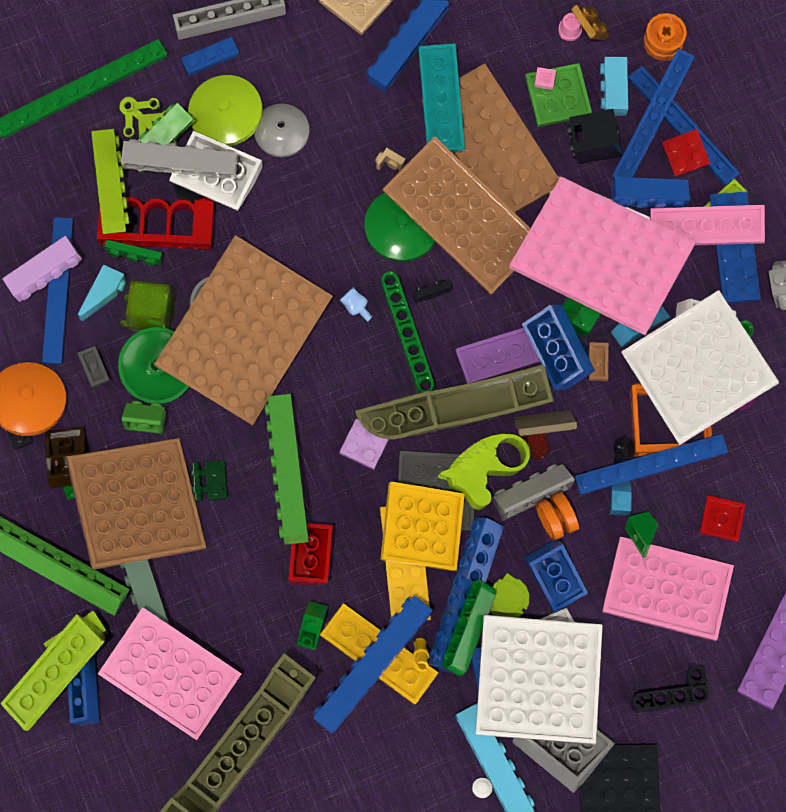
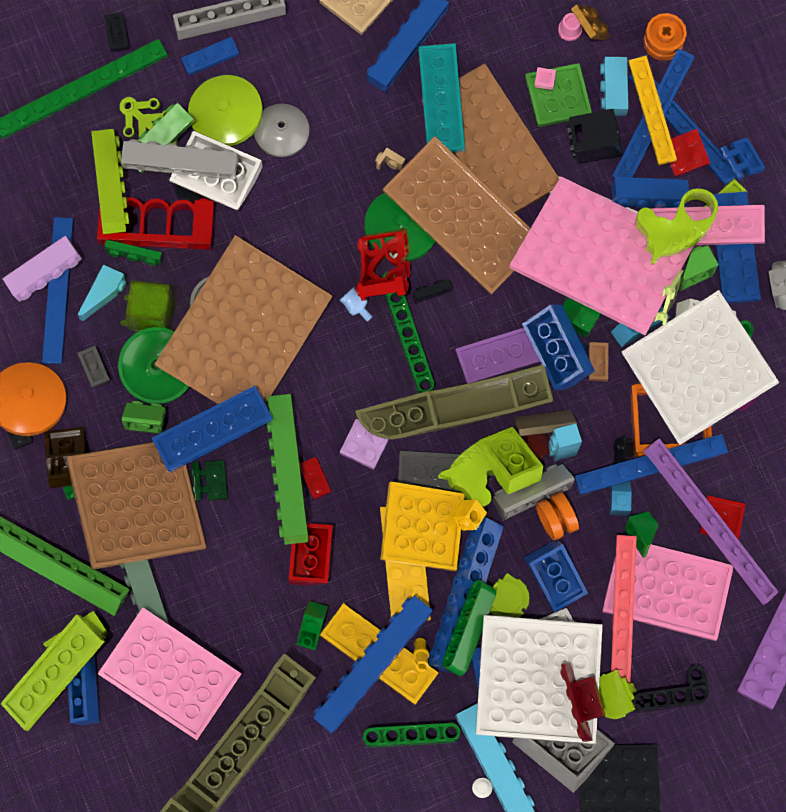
none -> black plate [104,12,129,52]
none -> blue plate [152,386,273,473]
none -> red plate [299,457,331,500]
none -> red fence [356,228,410,301]
none -> green beam [363,723,460,748]
none -> yellow brick [452,499,487,531]
none -> lime slope [479,427,543,495]
none -> medium azure brick [547,424,582,461]
none -> dark red bracket [560,663,606,742]
none -> lime piece [599,670,637,719]
none -> coral tile [611,535,637,683]
none -> yellow tile [628,55,677,166]
none -> lime animal [635,189,718,265]
none -> medium lavender plate [644,439,778,605]
none -> yellowish green flag [654,270,684,325]
none -> bright green slope [679,245,718,292]
none -> blue plate [720,138,766,180]

